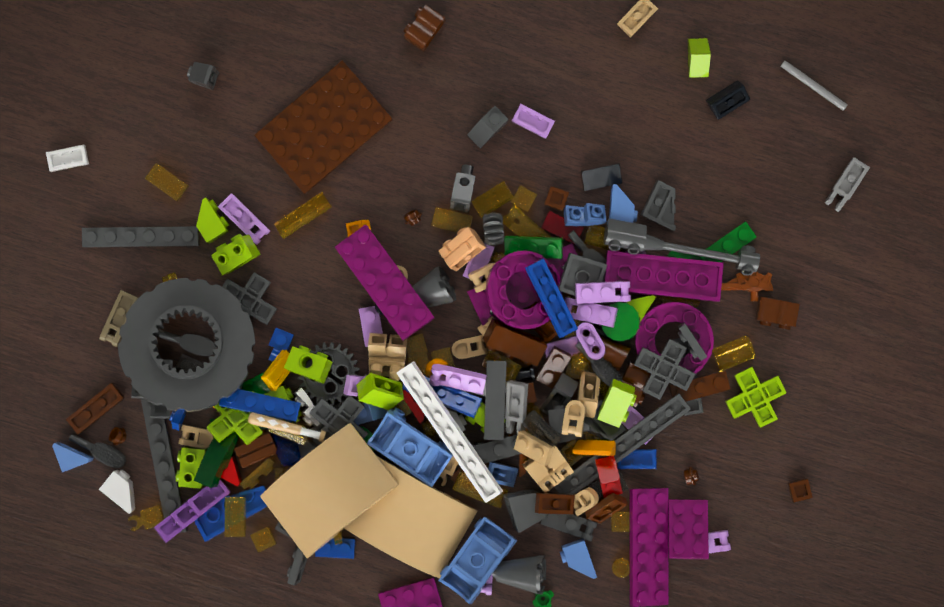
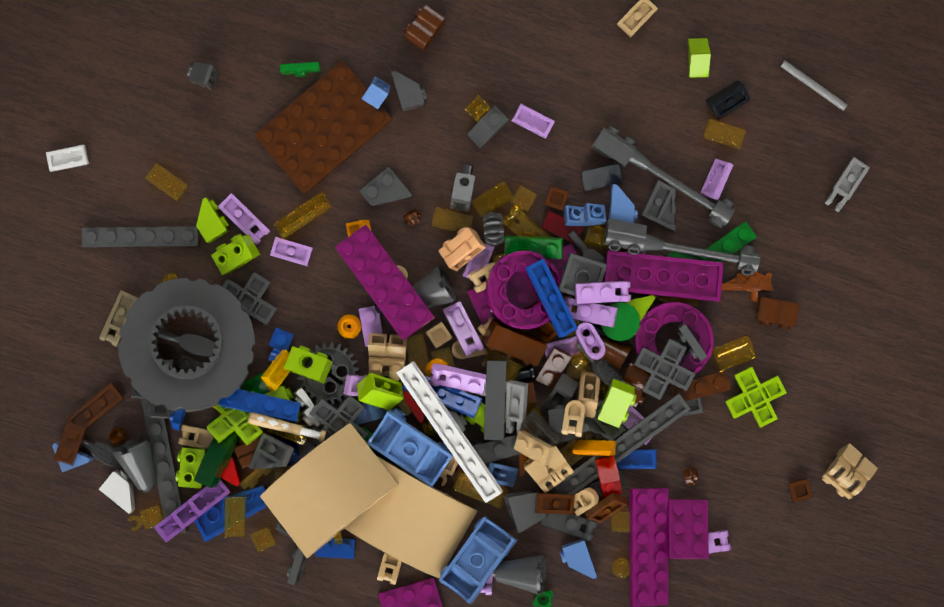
none -> reddish brown plate [54,422,87,466]
none -> dark grey cone [112,436,157,492]
none -> dark grey wing [249,433,294,469]
none -> lavender plate [270,237,313,267]
none -> green plate [280,62,321,77]
none -> light orange plate [337,315,362,338]
none -> dark grey wing [359,167,412,206]
none -> medium blue slope [362,76,391,109]
none -> tan plate [377,553,402,585]
none -> dark grey slope [391,71,427,112]
none -> tan plate [426,322,452,349]
none -> lavender plate [443,302,484,357]
none -> clear yellow plate [465,95,491,122]
none -> dark grey bar [591,126,735,228]
none -> lavender plate [700,159,733,200]
none -> clear yellow plate [703,118,746,149]
none -> tan hips [822,443,878,499]

